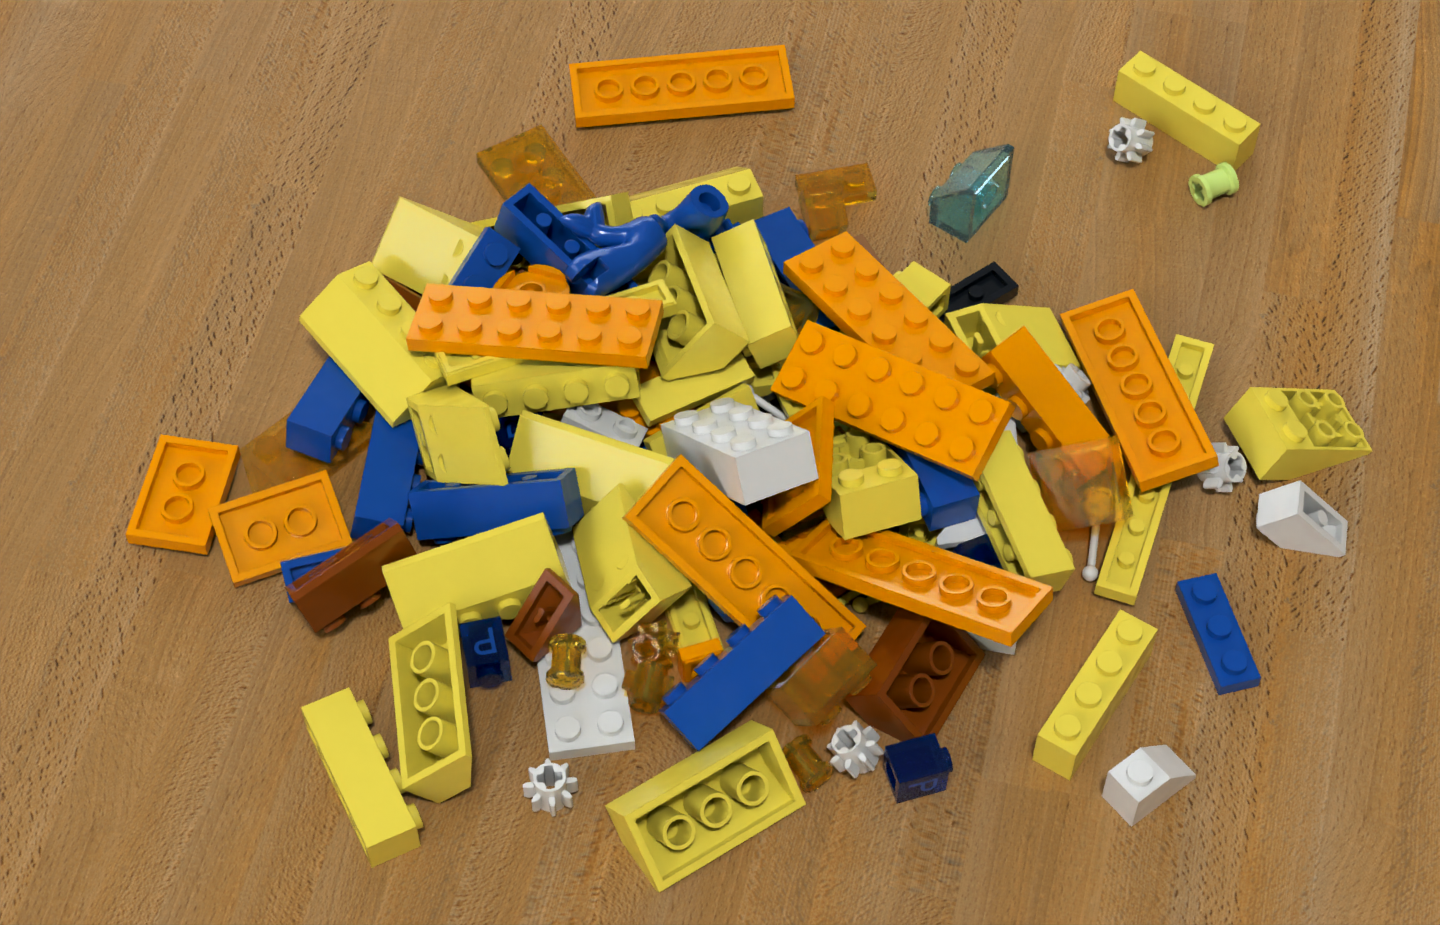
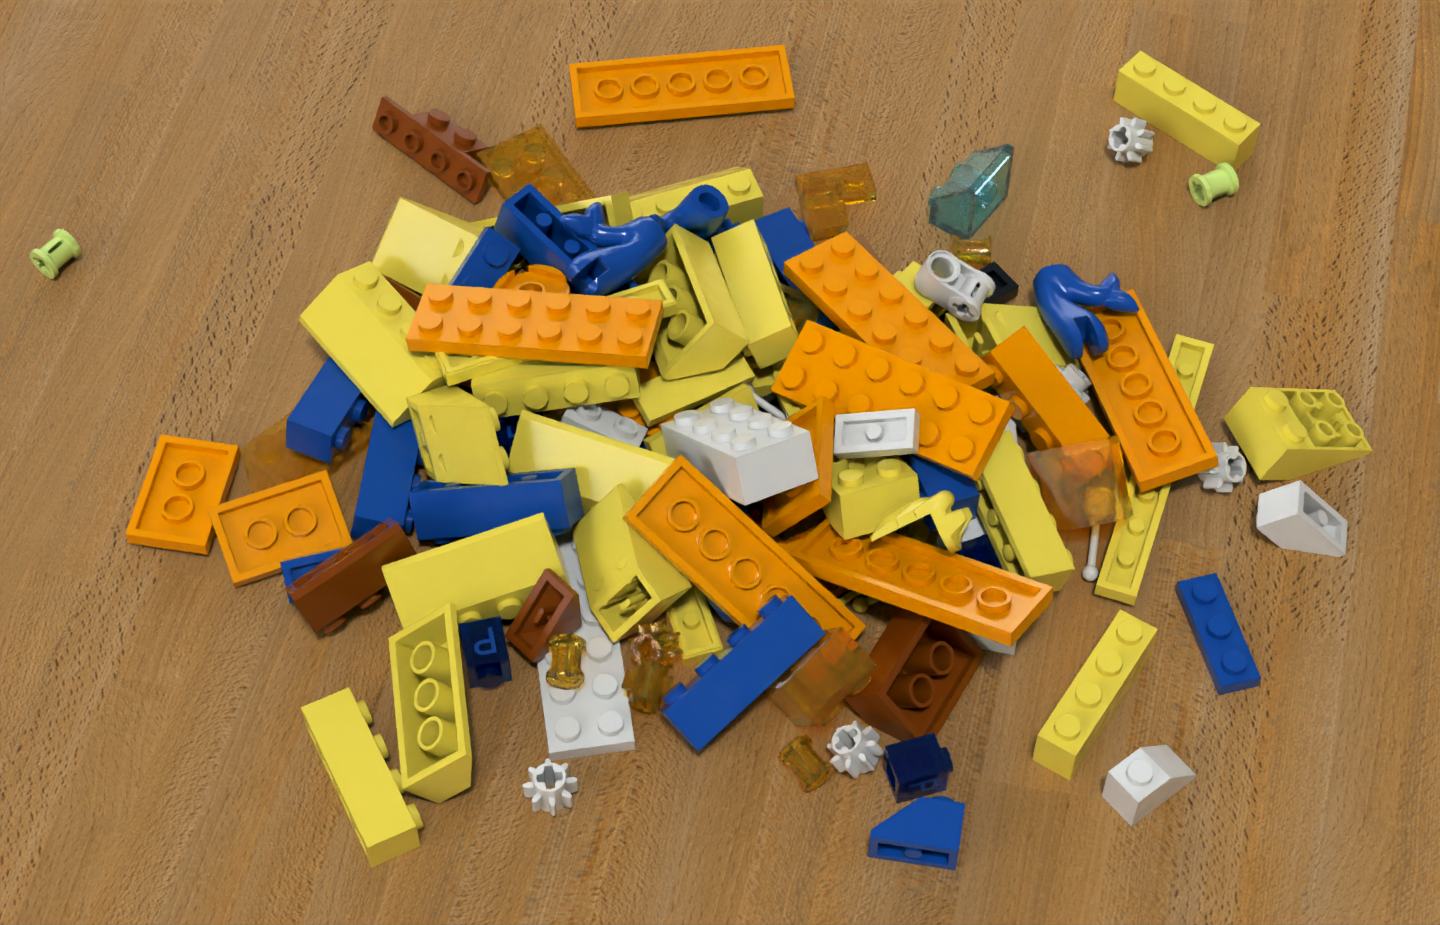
light yellow slope [605,720,806,893] -> none
light orange tile [678,638,723,683] -> none
none -> yellowish green bush [29,228,82,279]
none -> dark orange bracket [372,96,491,203]
none -> white plate [833,408,920,459]
none -> blue slope [868,796,965,871]
none -> light yellow hair [870,490,973,553]
none -> white piece [914,250,996,322]
none -> clear yellow bush [951,235,991,268]
none -> blue piece [1033,264,1139,360]

